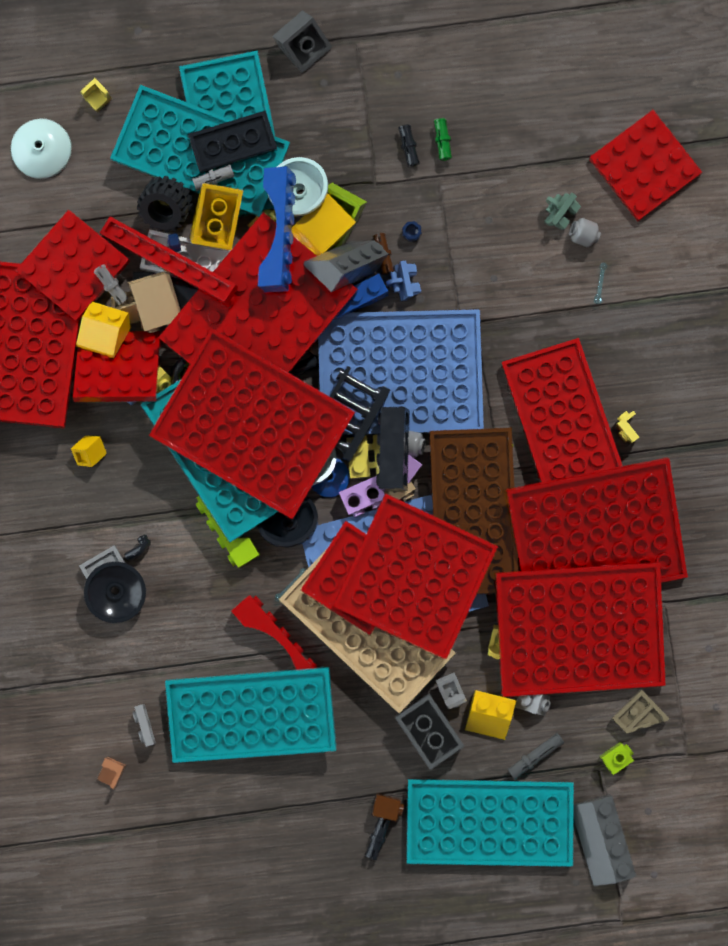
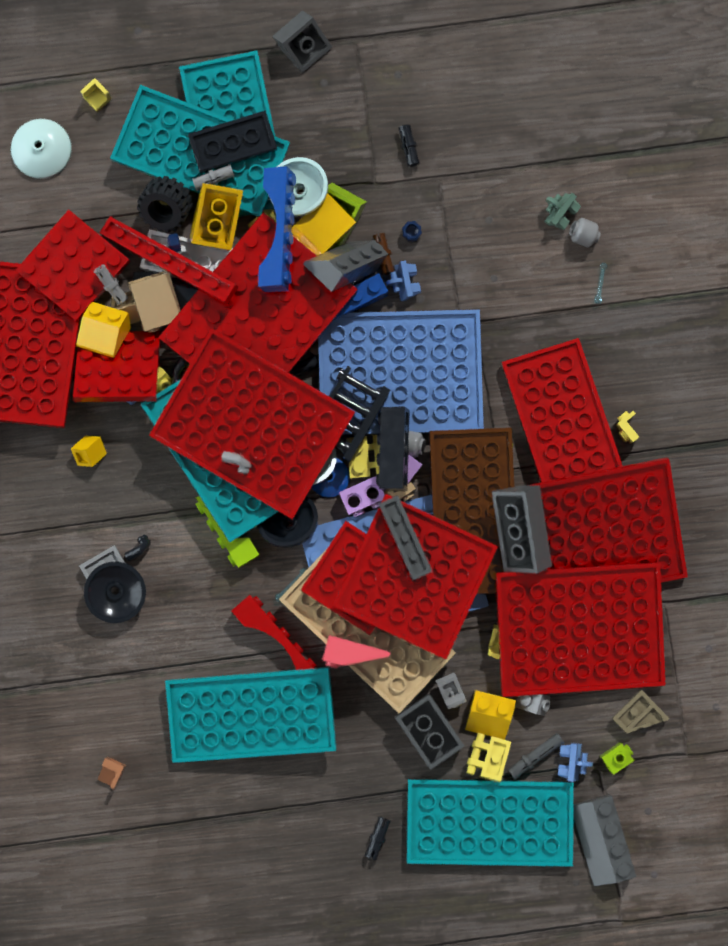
light grey plate [133,704,156,747] -> none
reddish brown brick [372,793,404,821] -> none
green pin [434,118,452,161] -> none
red plate [589,110,702,221] -> none
none -> light grey arm [222,451,251,474]
none -> coral slope [323,635,390,668]
none -> dark grey plate [378,495,432,580]
none -> light yellow plate [466,733,511,783]
none -> dark grey slope [492,485,552,573]
none -> medium blue hips [558,743,593,782]

